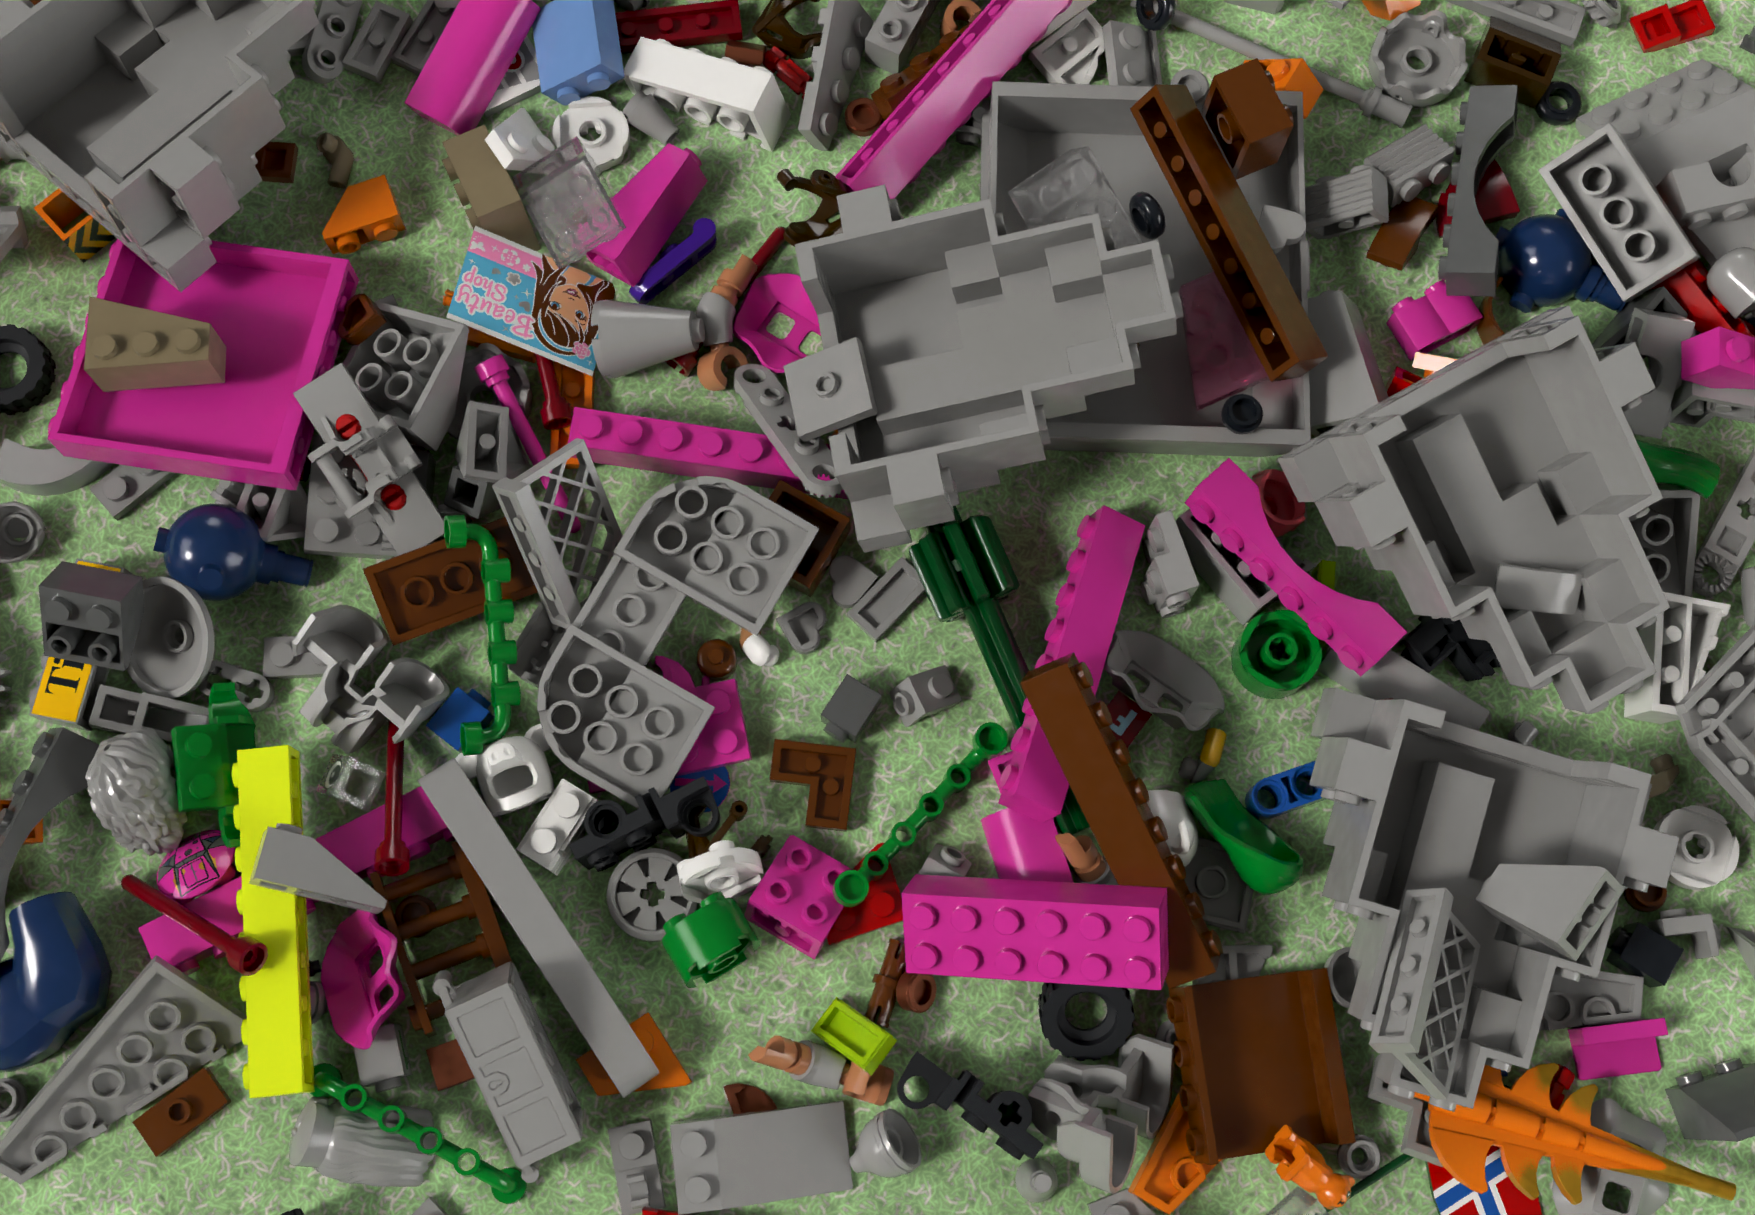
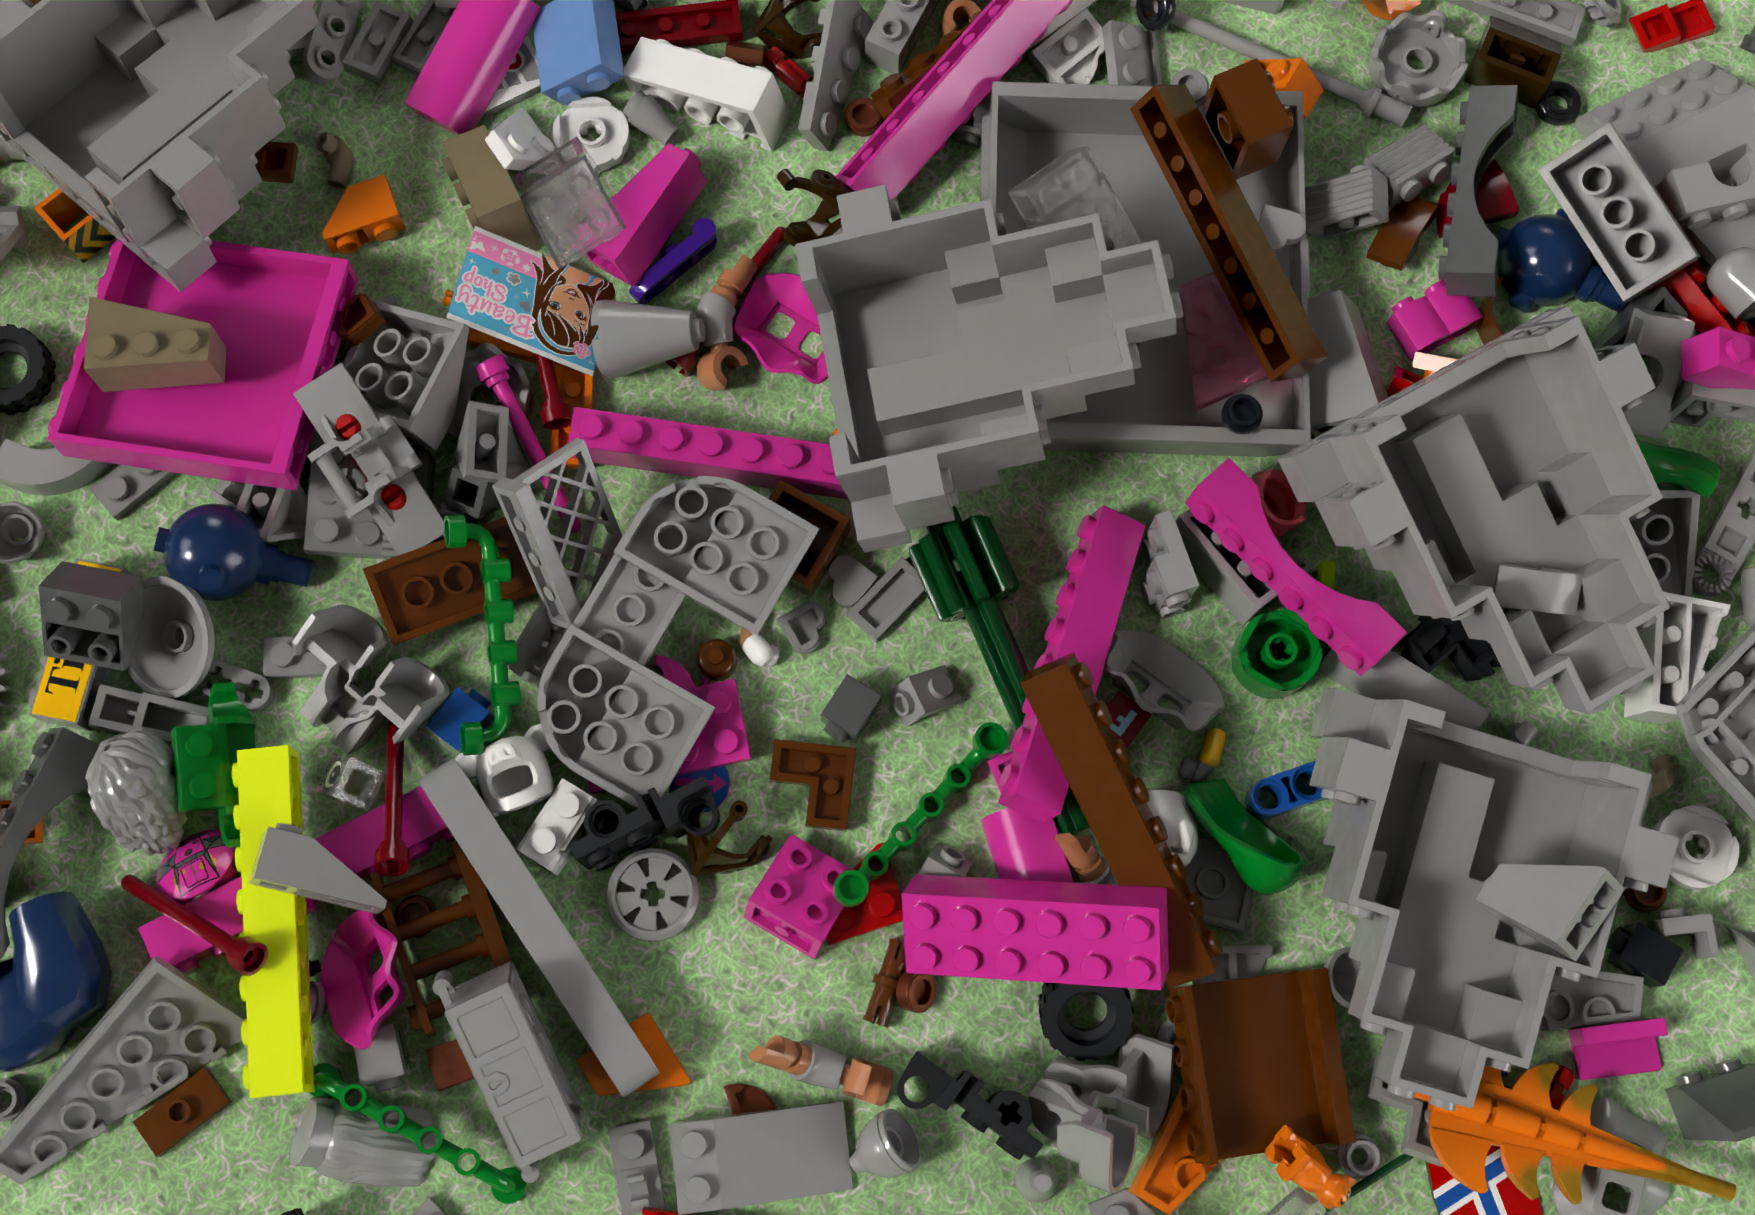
green brick [662,891,761,988] -> none
white plate [676,840,764,903] -> none
light grey piece [734,364,843,498] -> none
light grey plate [783,337,878,442] -> none
lime tile [811,997,897,1076] -> none
black piece [1129,191,1166,239] -> none
light grey fence [1369,887,1481,1099] -> none

